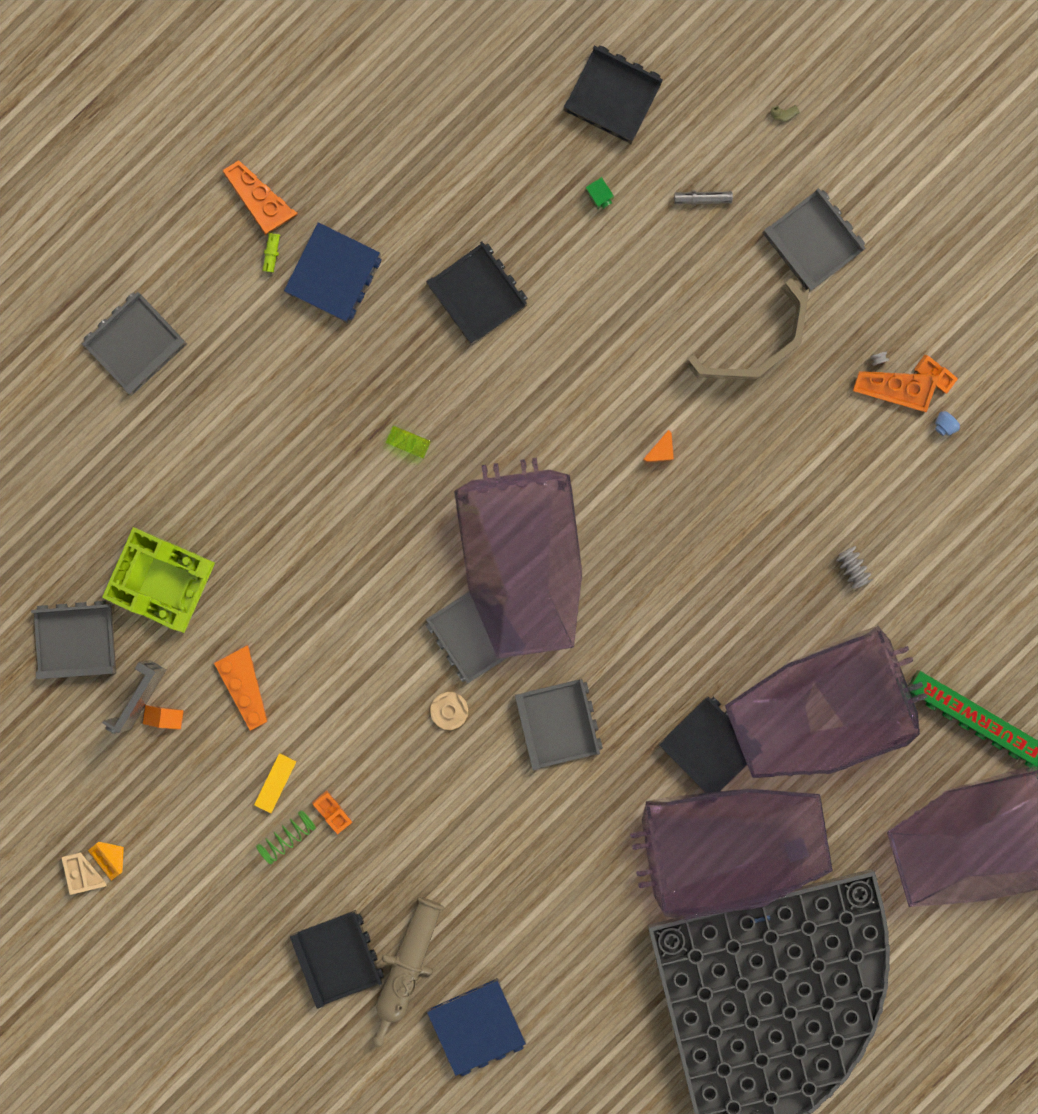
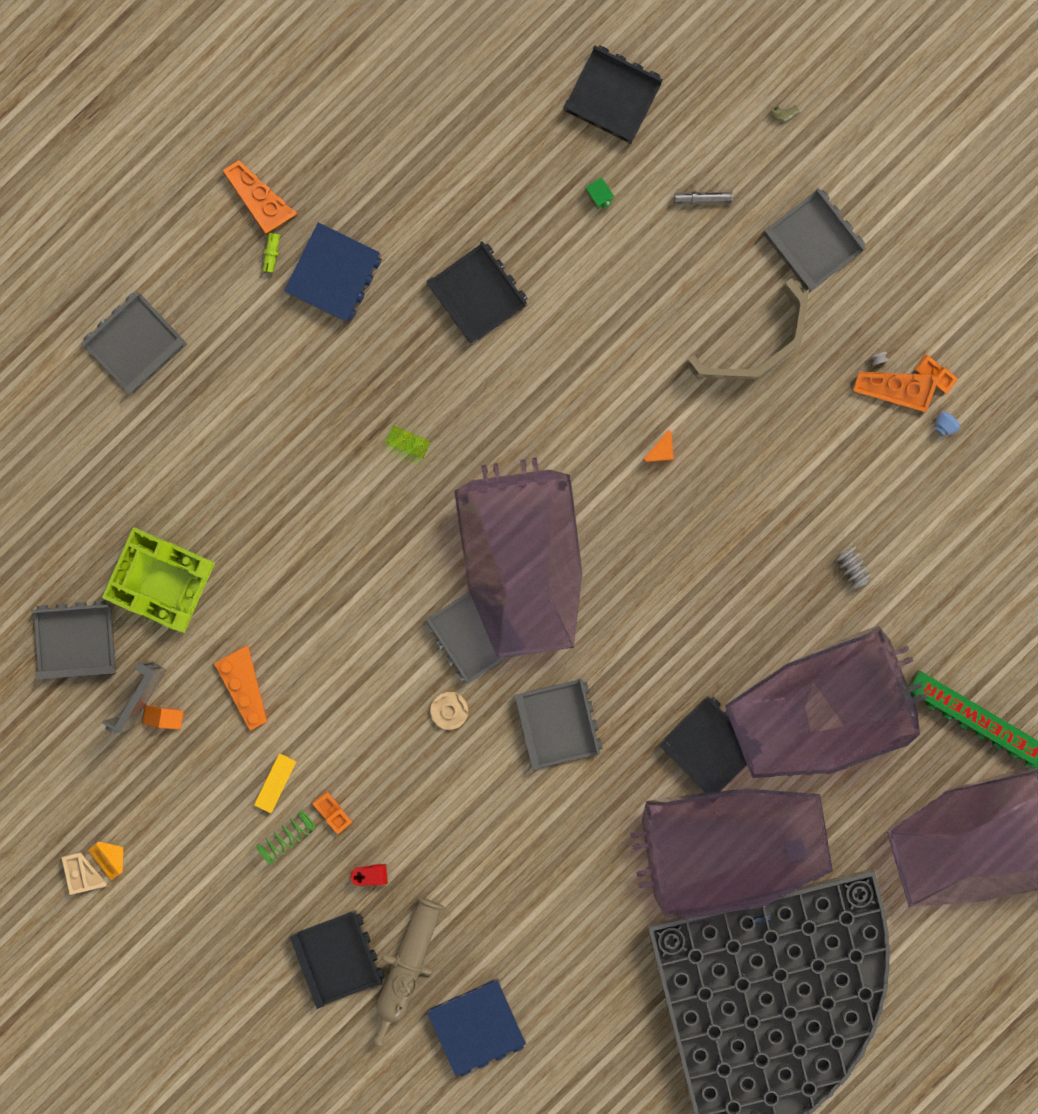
none -> red piece [351,864,388,886]

